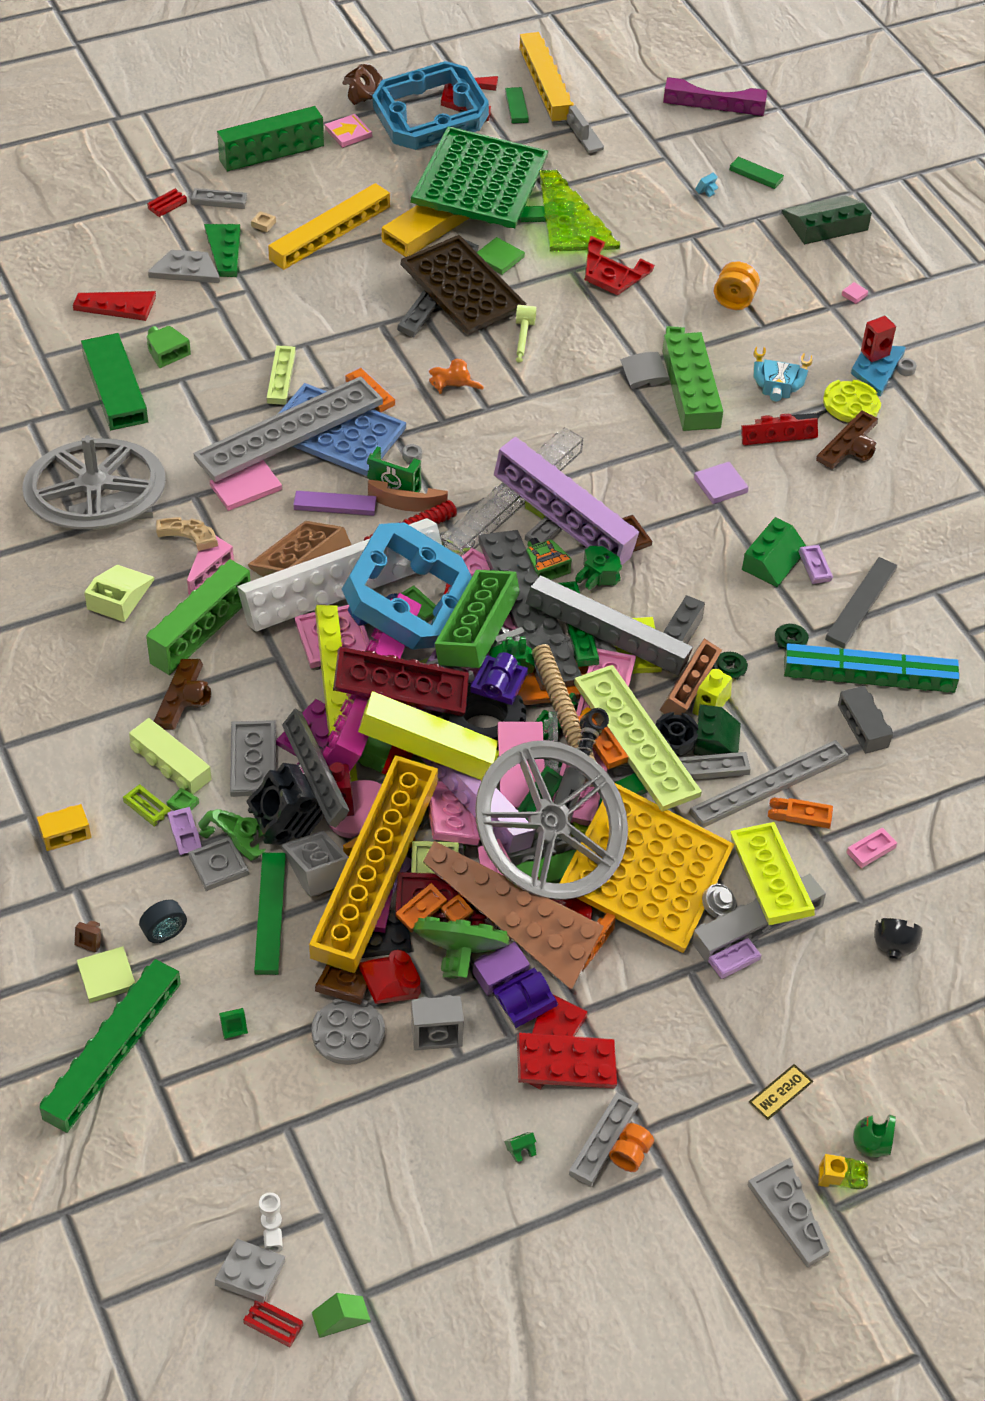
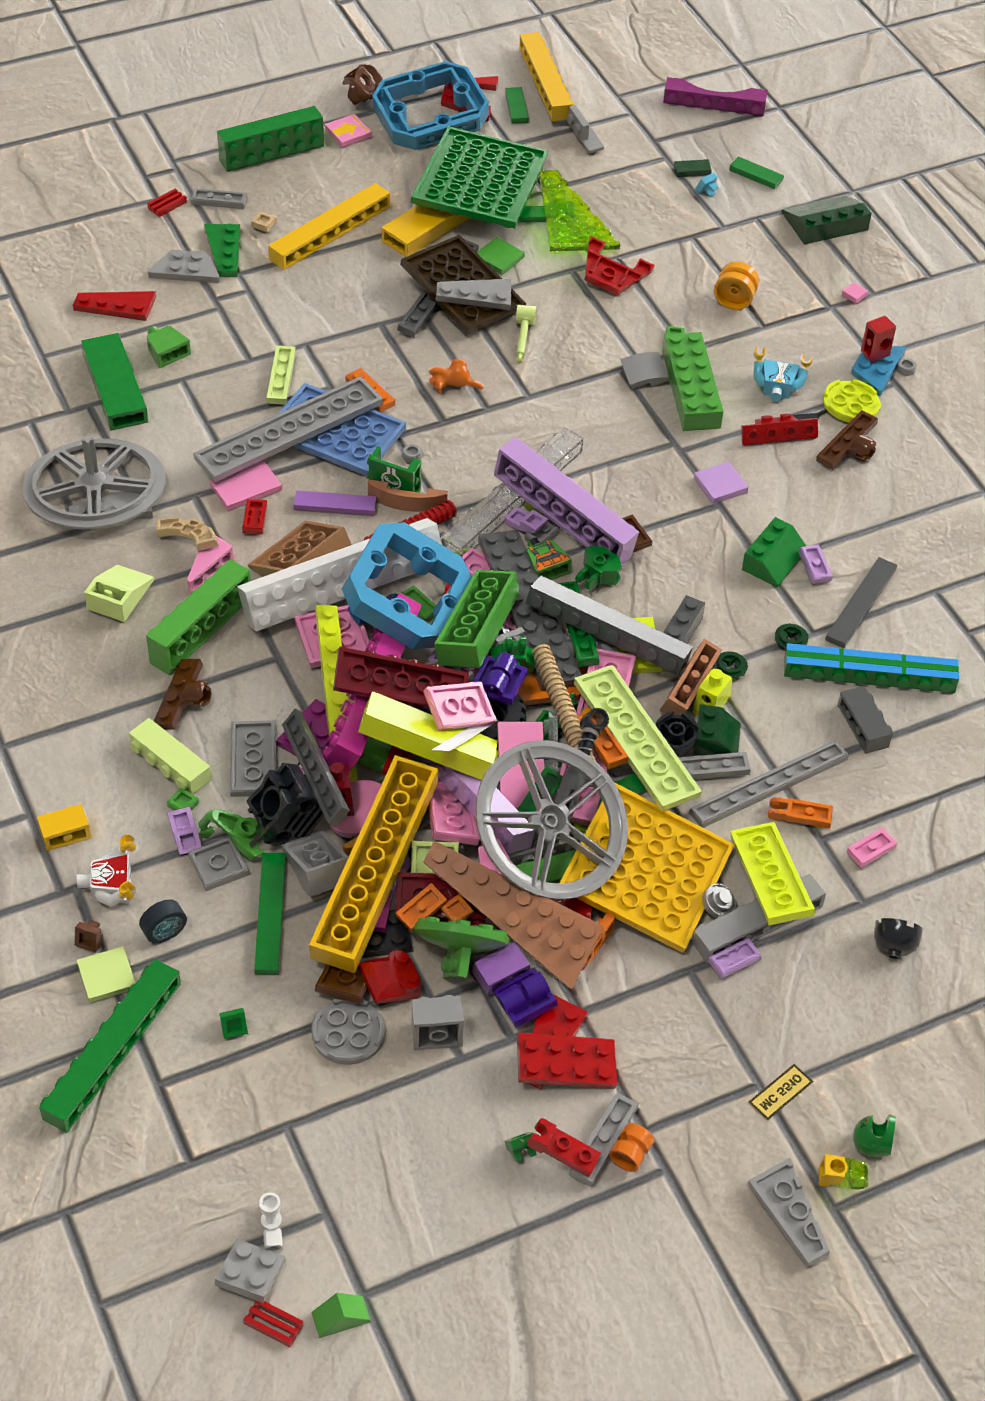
lime tile [123,784,171,827] -> none
none -> torso [77,834,136,907]
none -> red plate [242,499,268,534]
none -> bright pink tile [423,682,497,731]
none -> white sticker [432,725,491,751]
none -> light grey wing [436,279,511,310]
none -> lavender slope [504,507,549,533]
none -> red plate [527,1118,601,1177]
none -> dark green tile [674,159,712,177]

